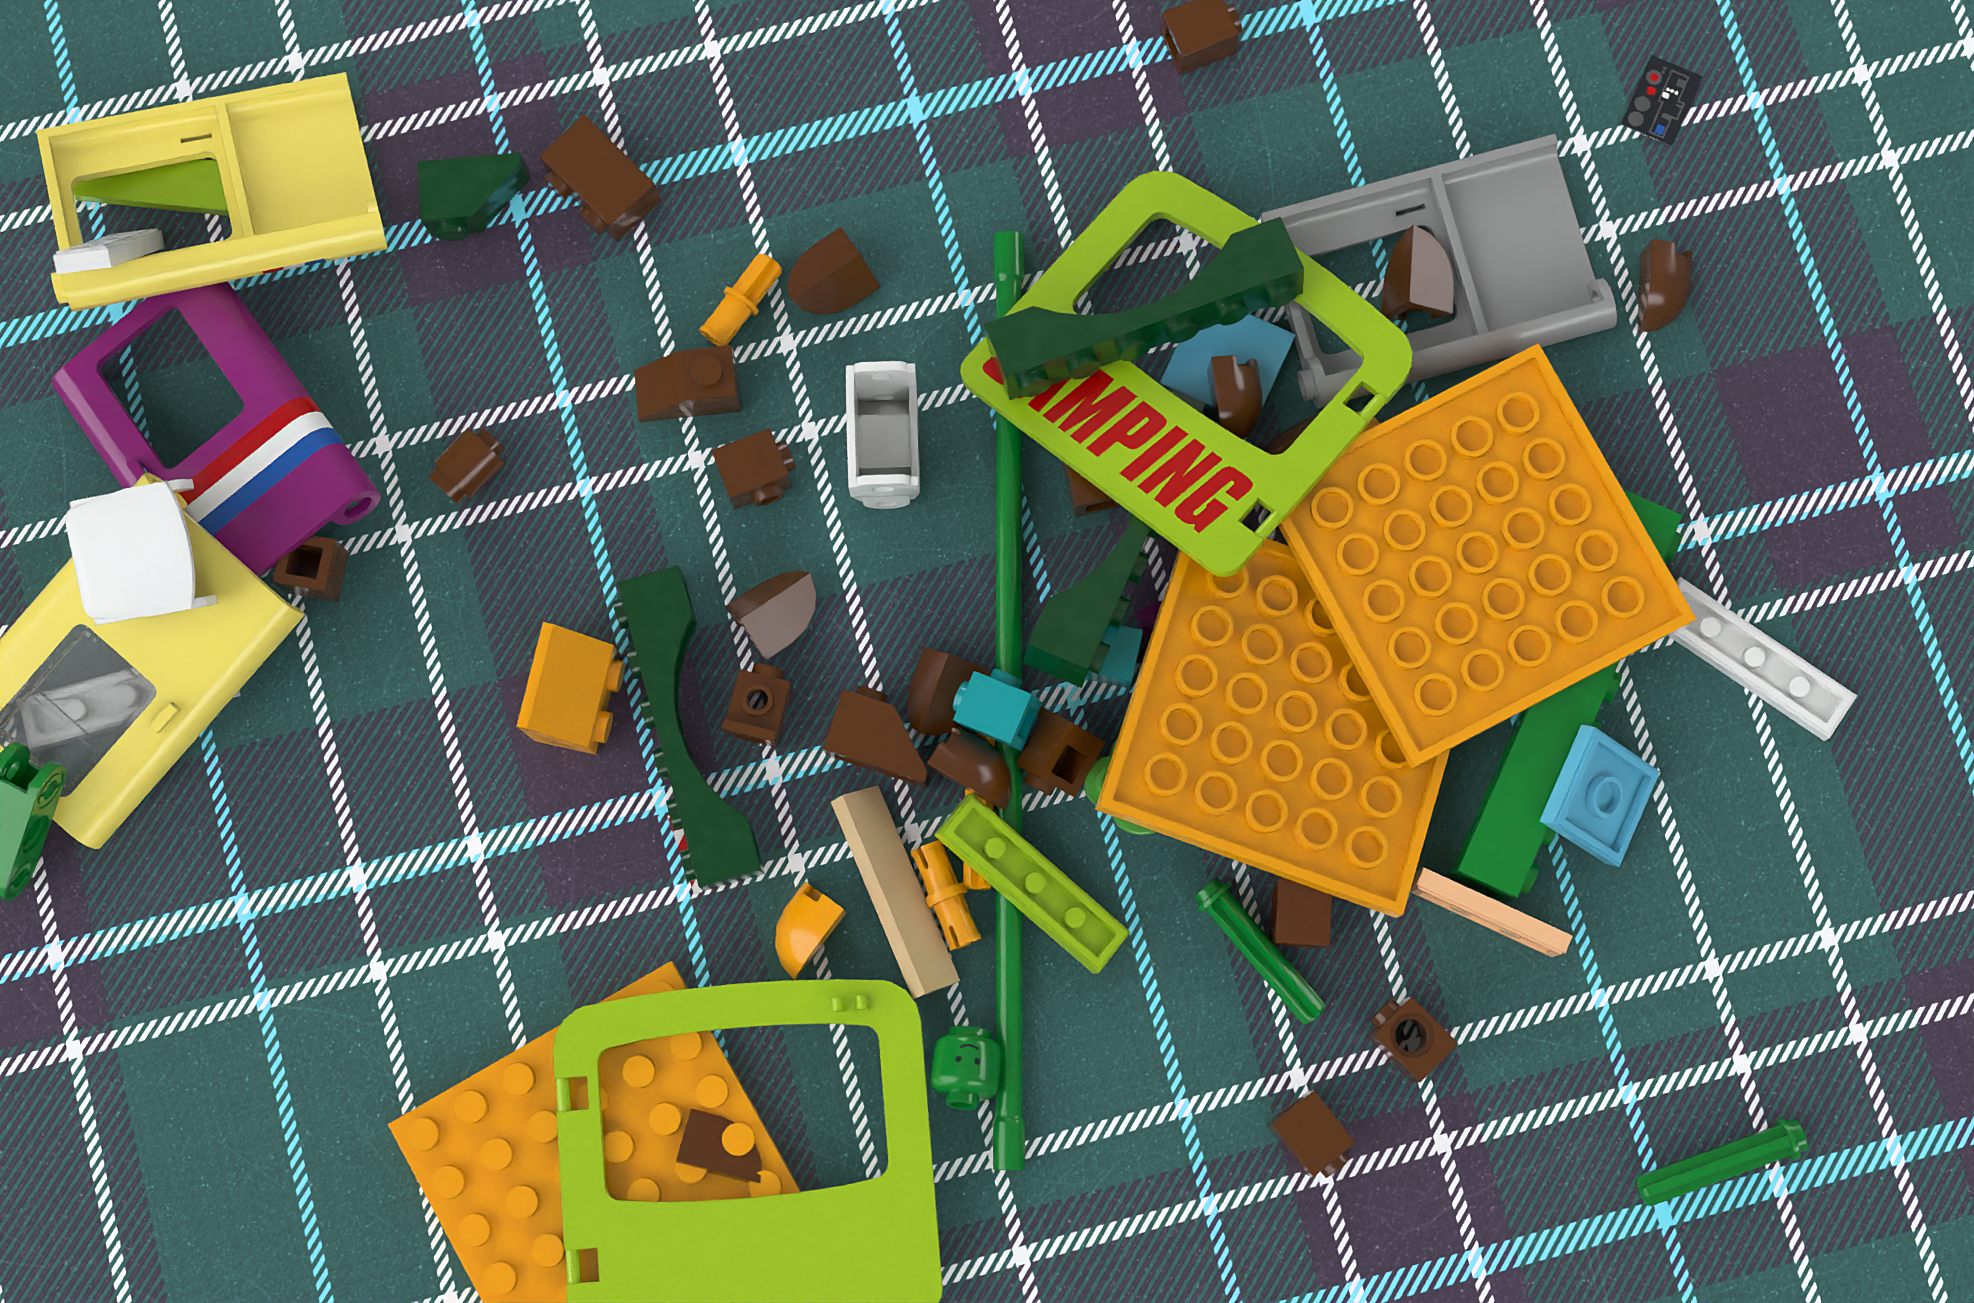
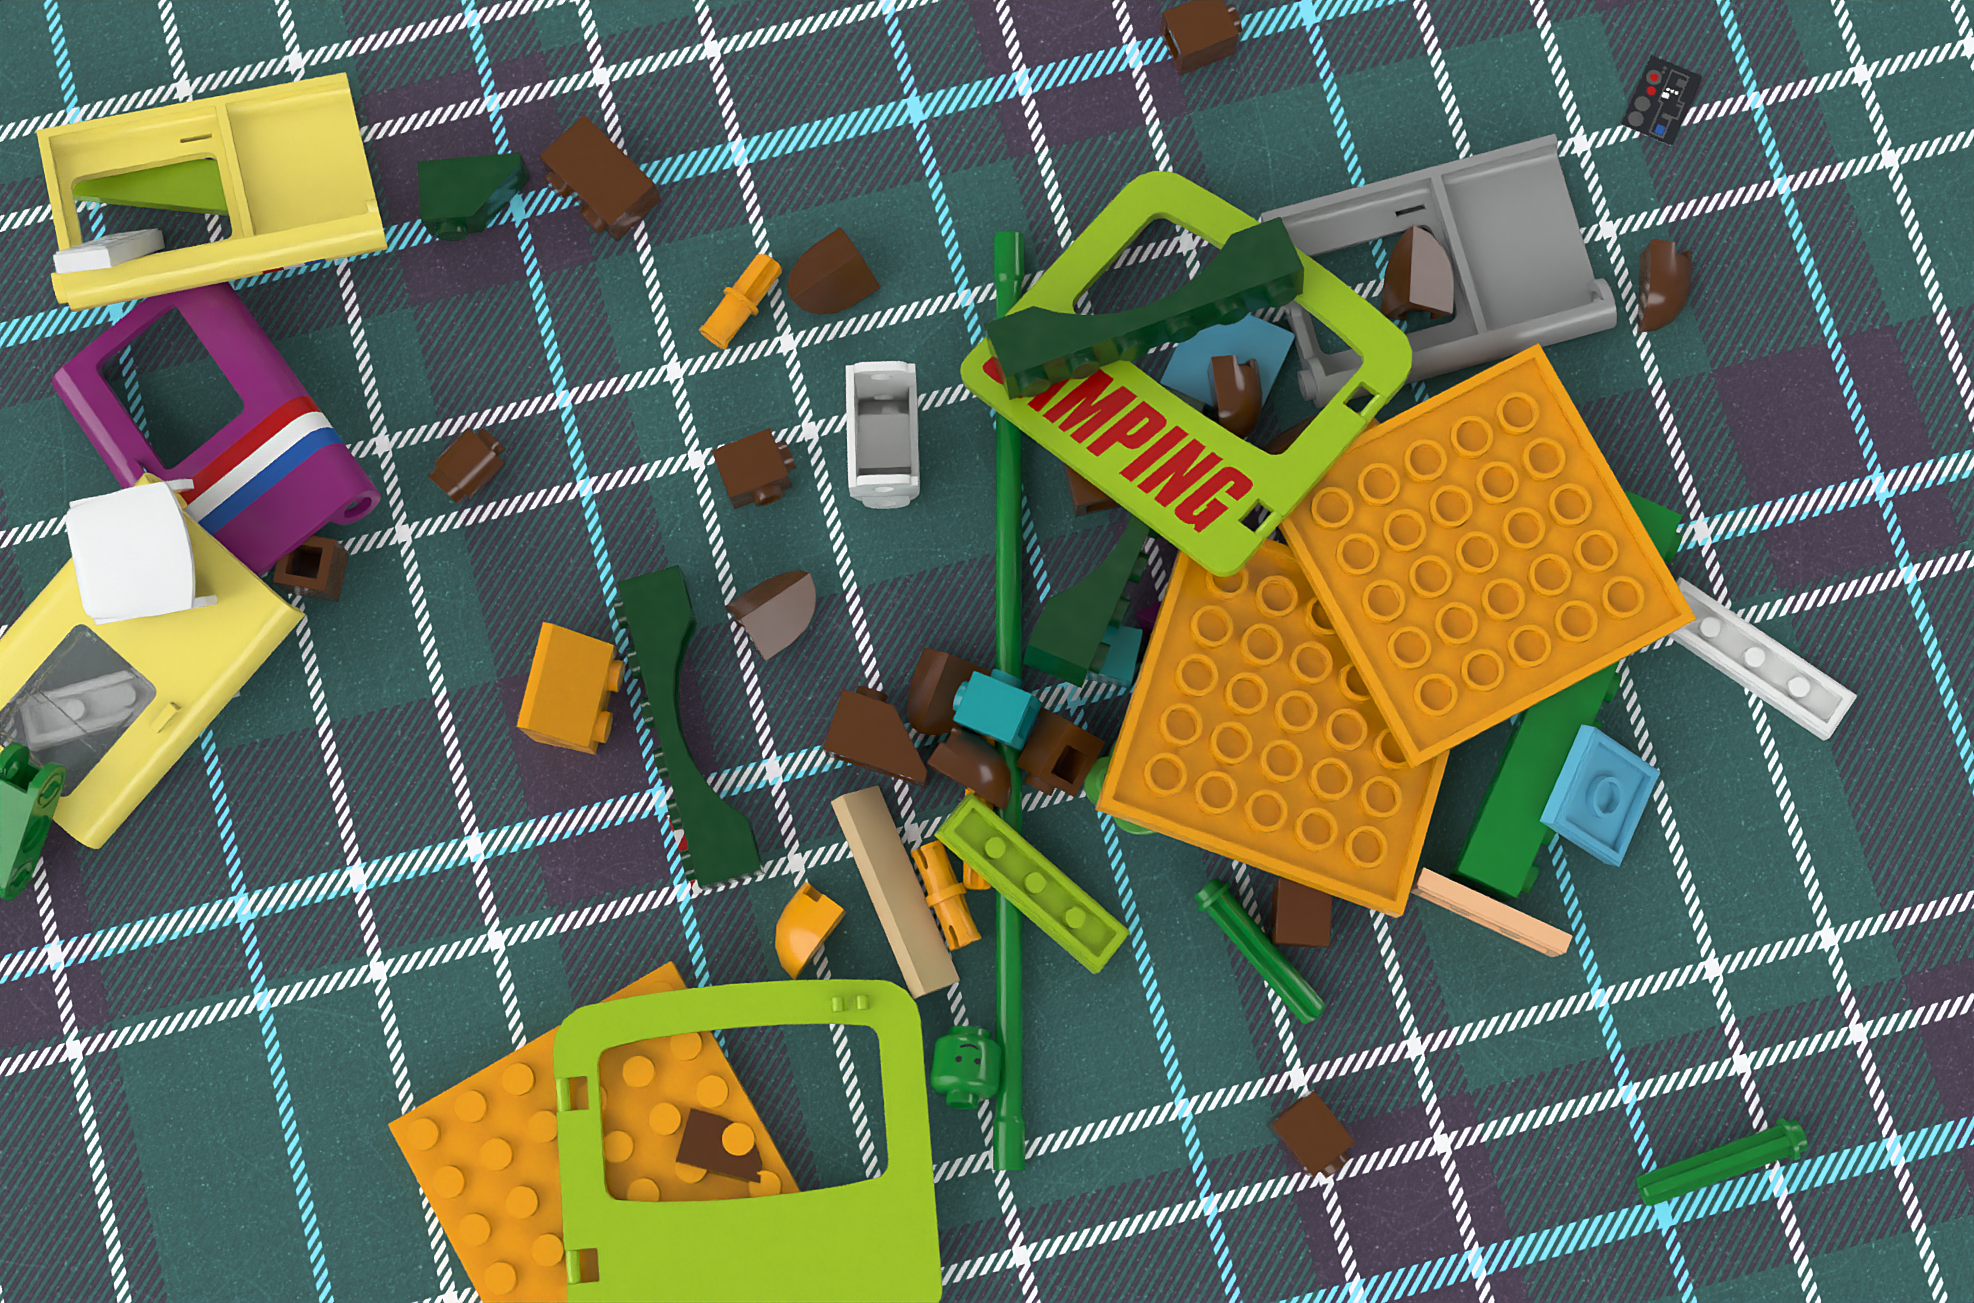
reddish brown slope [634,345,742,422] -> none
reddish brown brick [722,663,794,748] -> none
reddish brown brick [1366,997,1459,1083] -> none

